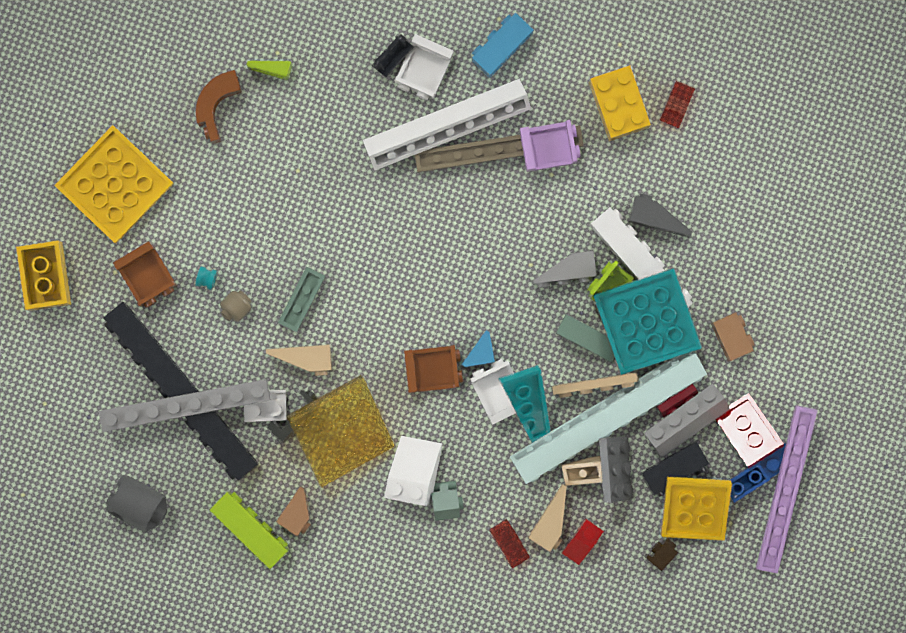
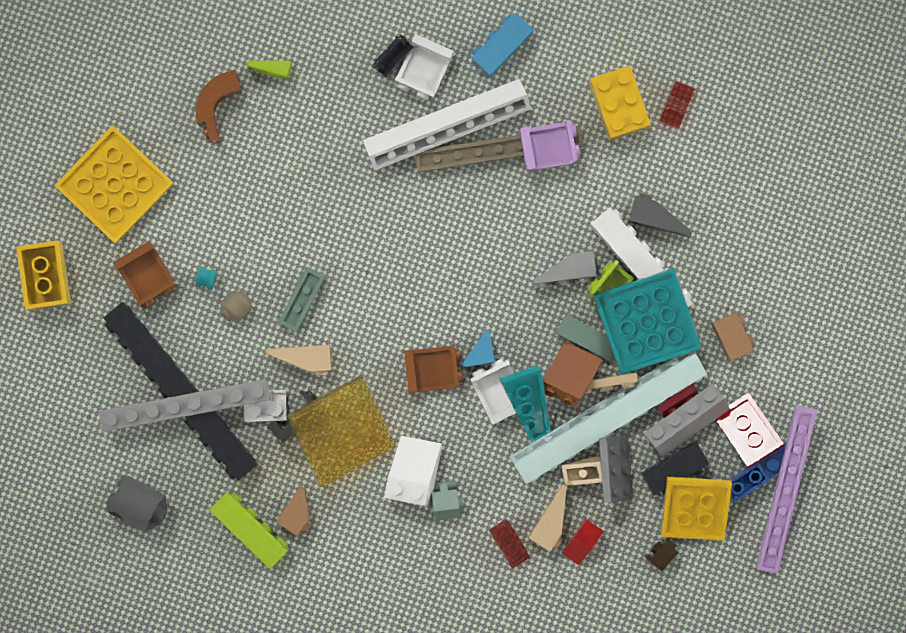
none -> dark orange panel [543,342,603,408]

